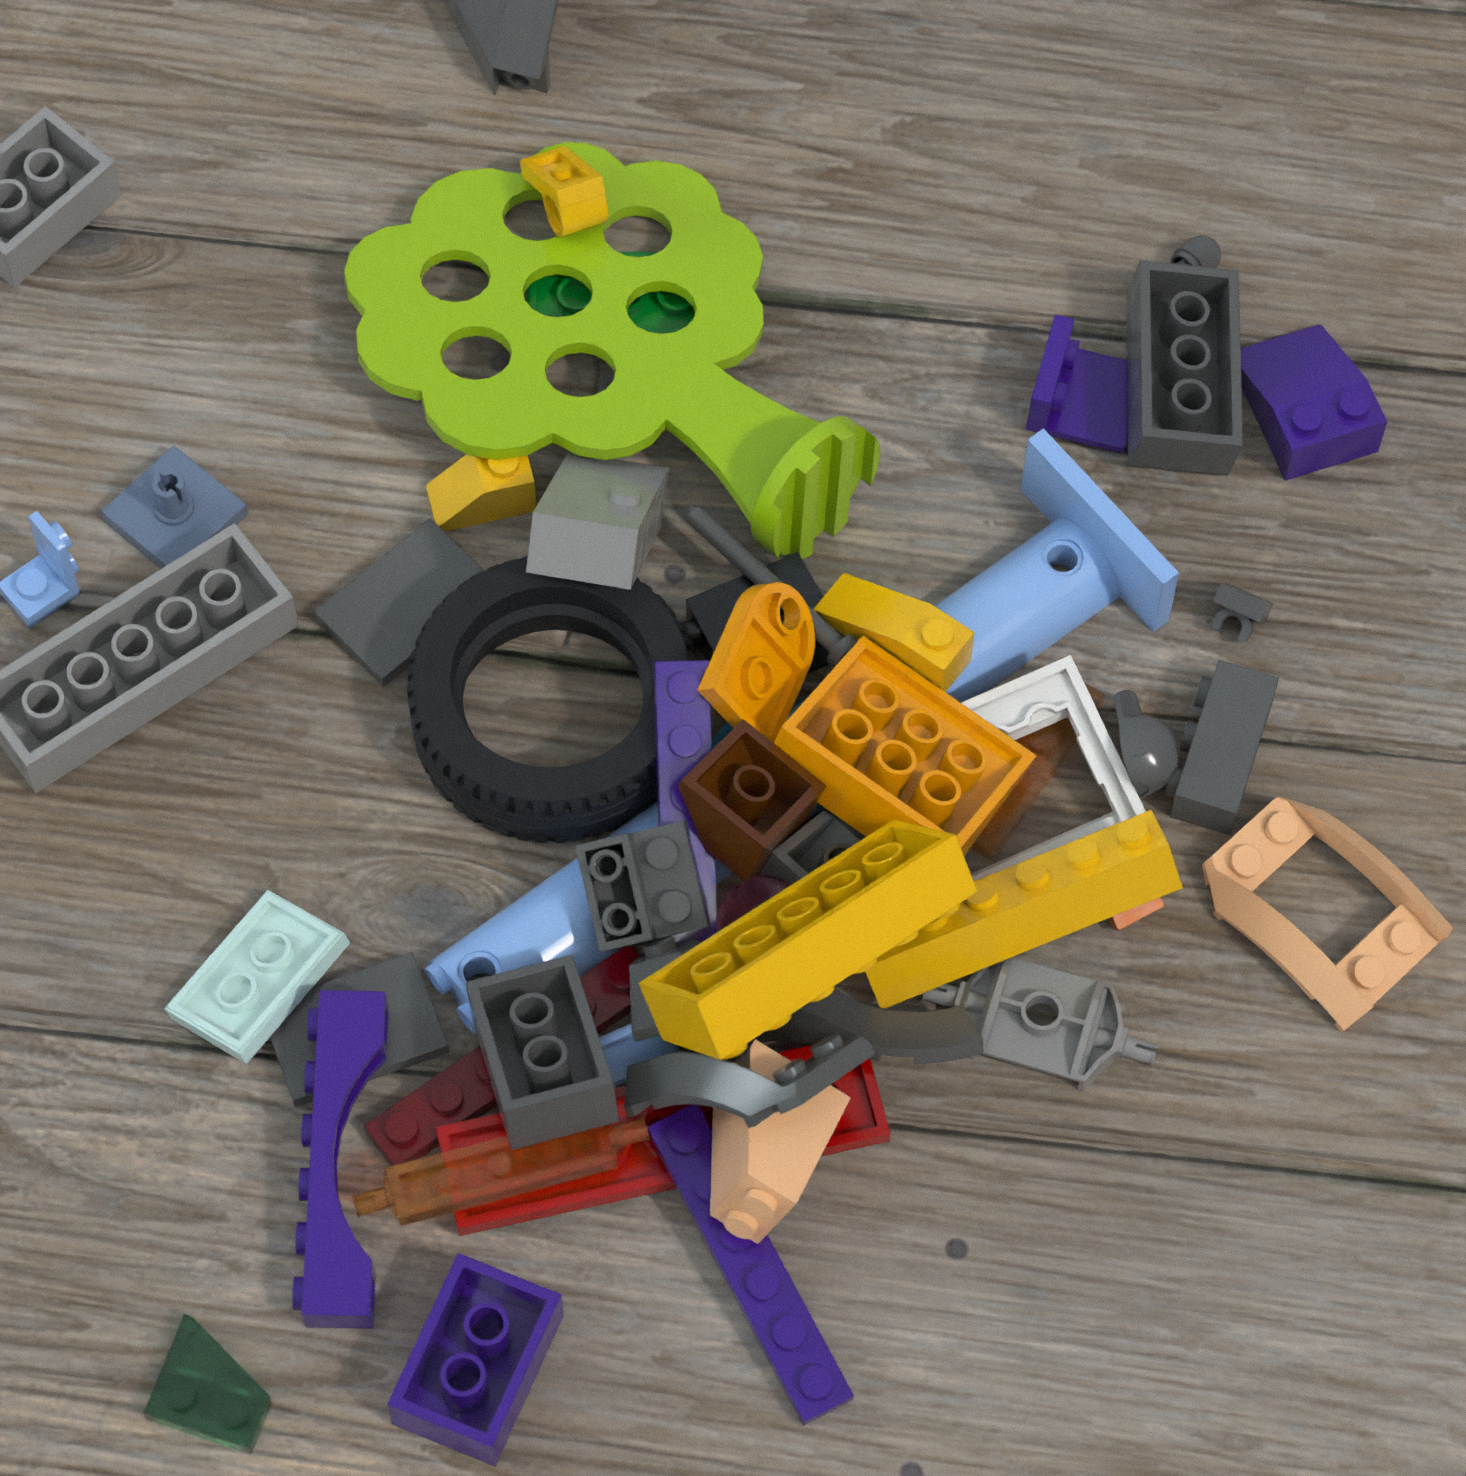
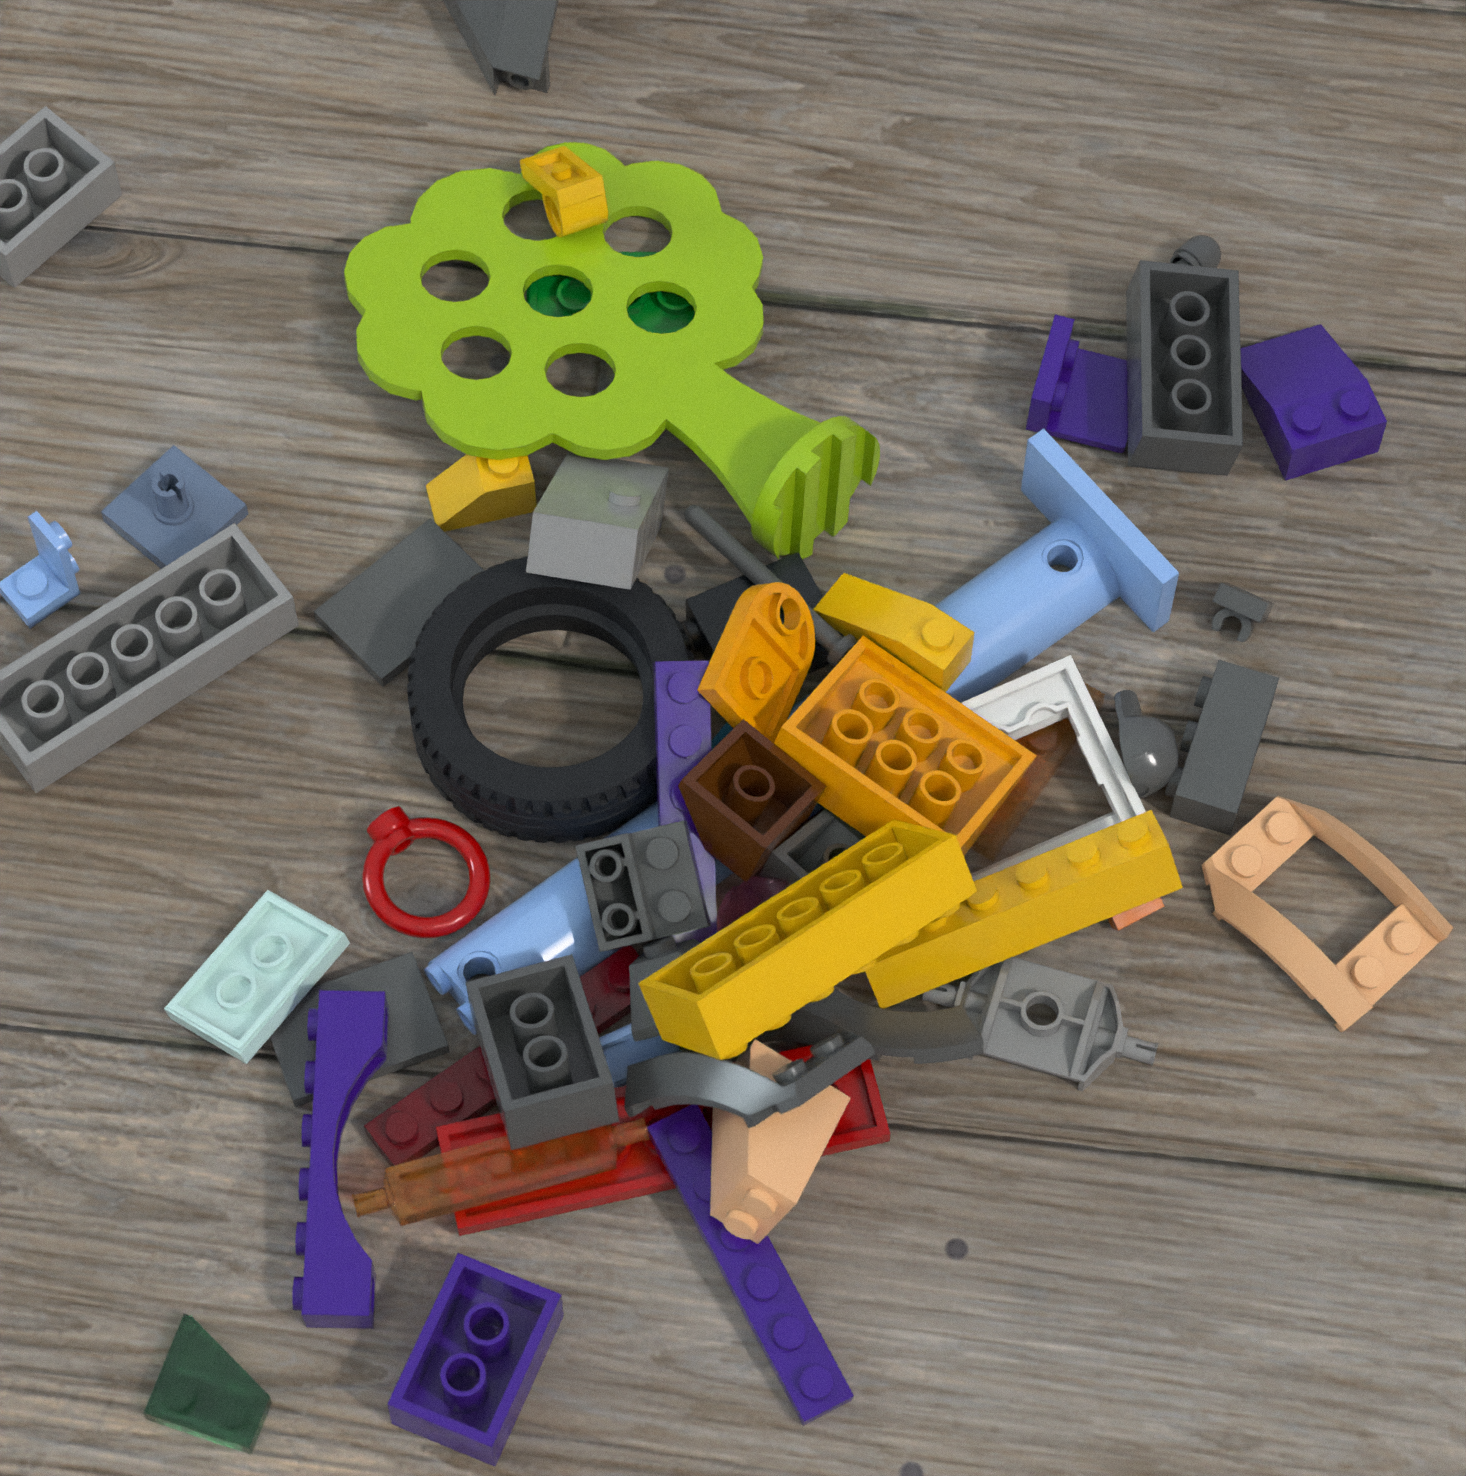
none -> red piece [362,806,491,938]

